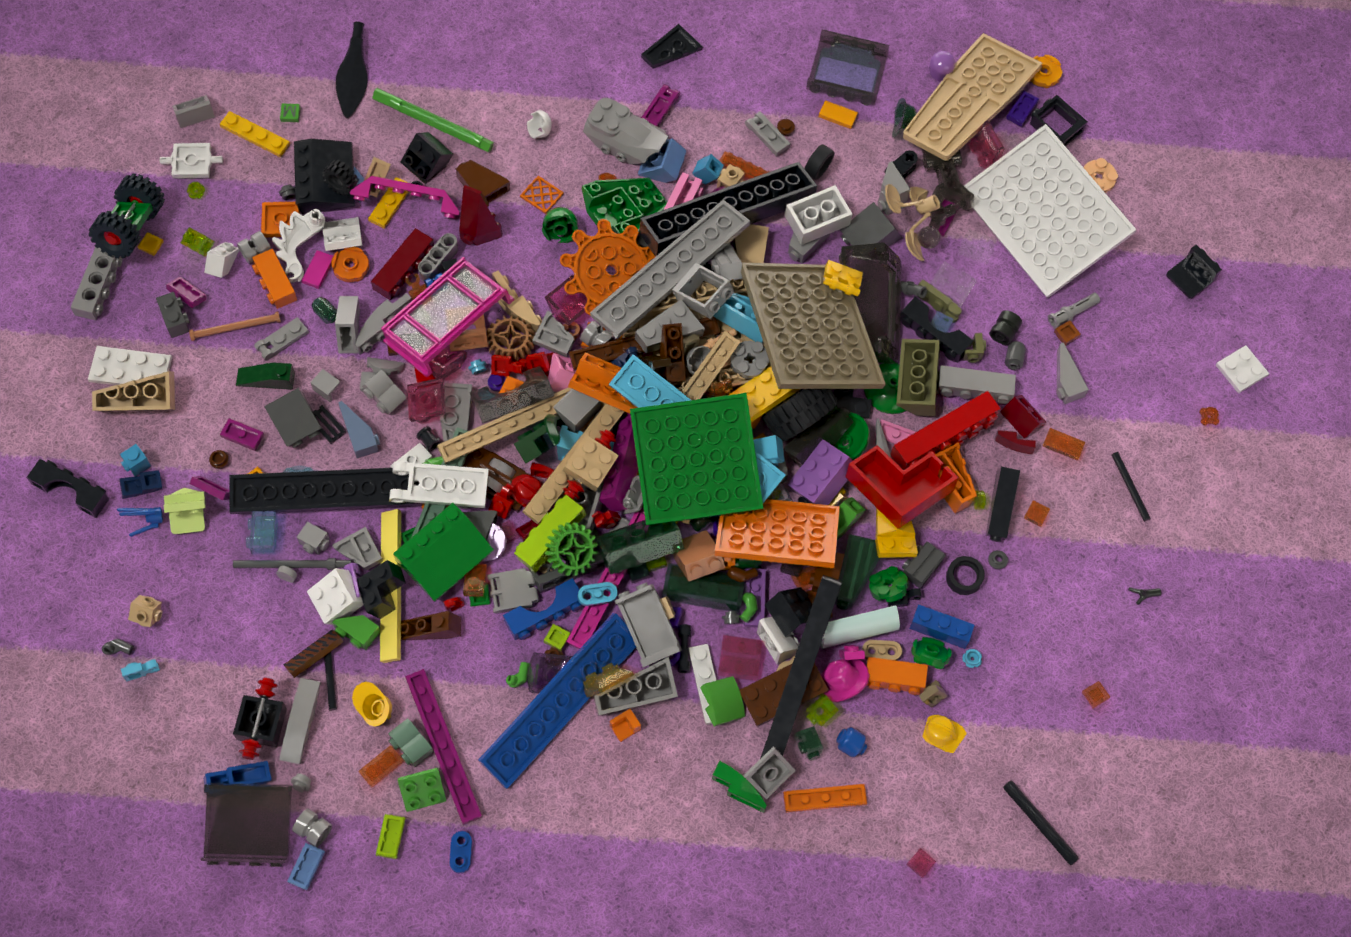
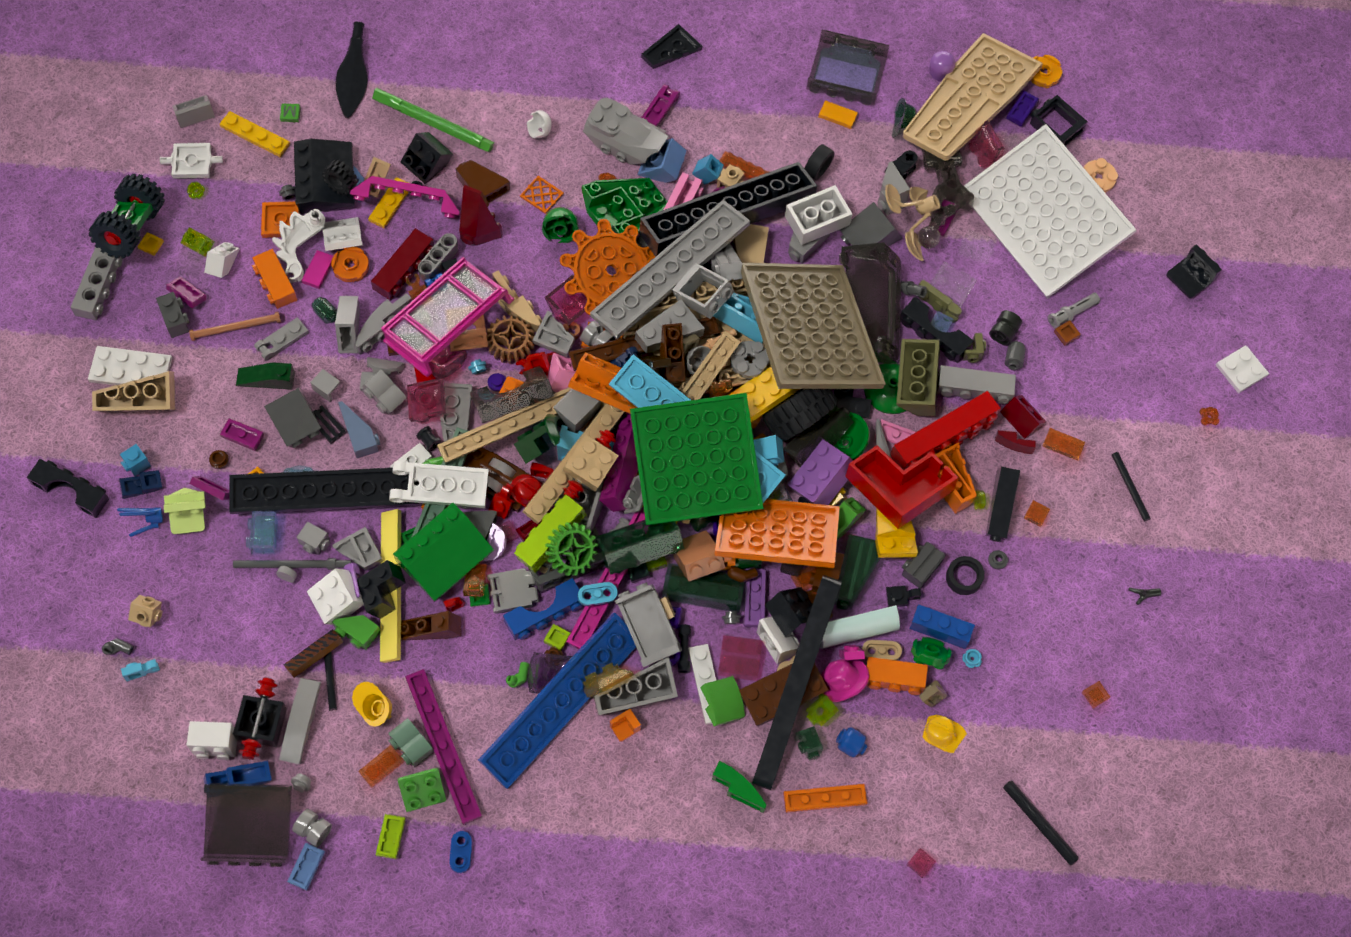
light grey wheel [237,231,271,264] -> none
red plate [491,354,526,376] -> none
red plate [591,510,621,529] -> none
bright green arm [740,592,758,623] -> none
light grey slope [744,747,796,799] -> none
light grey plate [745,112,791,156] -> none
reddish brown plate [777,119,795,136] -> none
yellow plate [823,260,863,297] -> none
green plate [869,566,909,602] -> none
light grey slope [1056,343,1089,404] -> none
none -> white brick [187,721,237,760]

